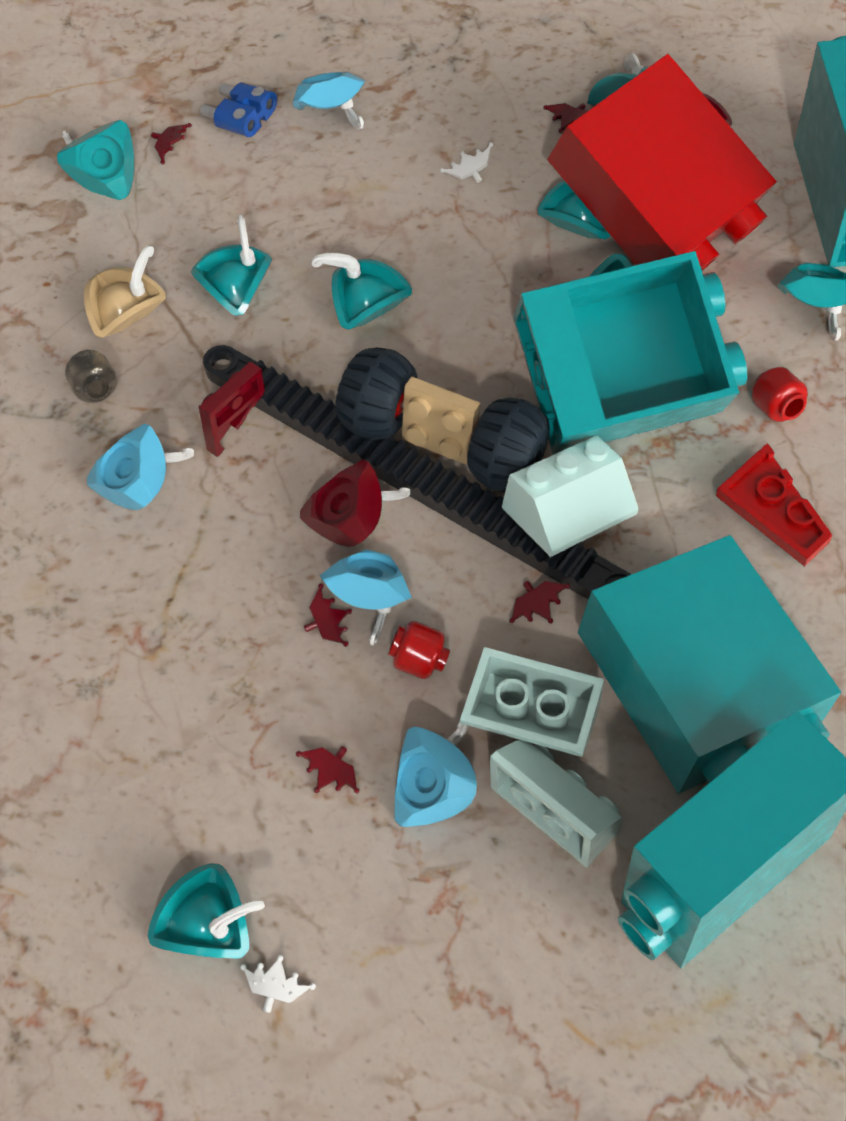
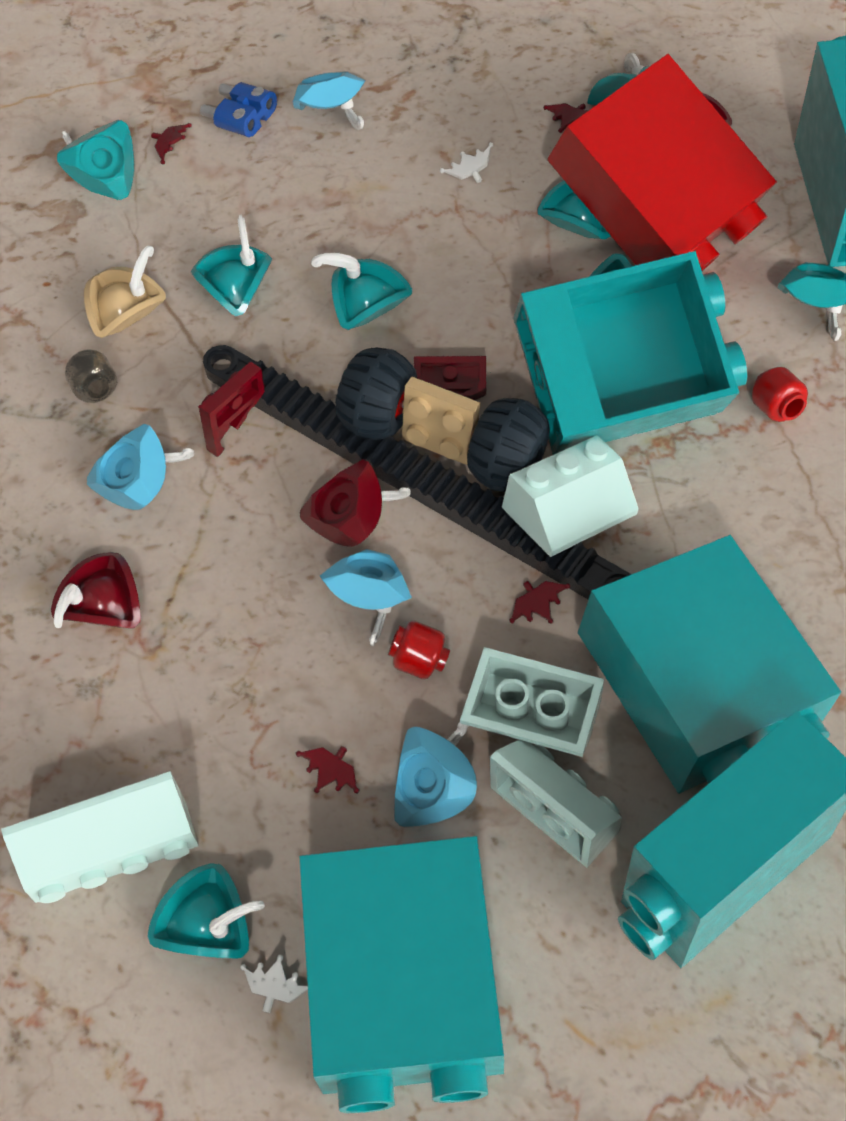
dark red piece [304,583,352,647] -> none
red wing [716,443,832,567] -> none
none -> light aqua slope [1,771,199,903]
none -> dark red hat [51,552,141,629]
none -> teal brick [299,836,504,1113]
none -> dark red wing [414,356,487,400]

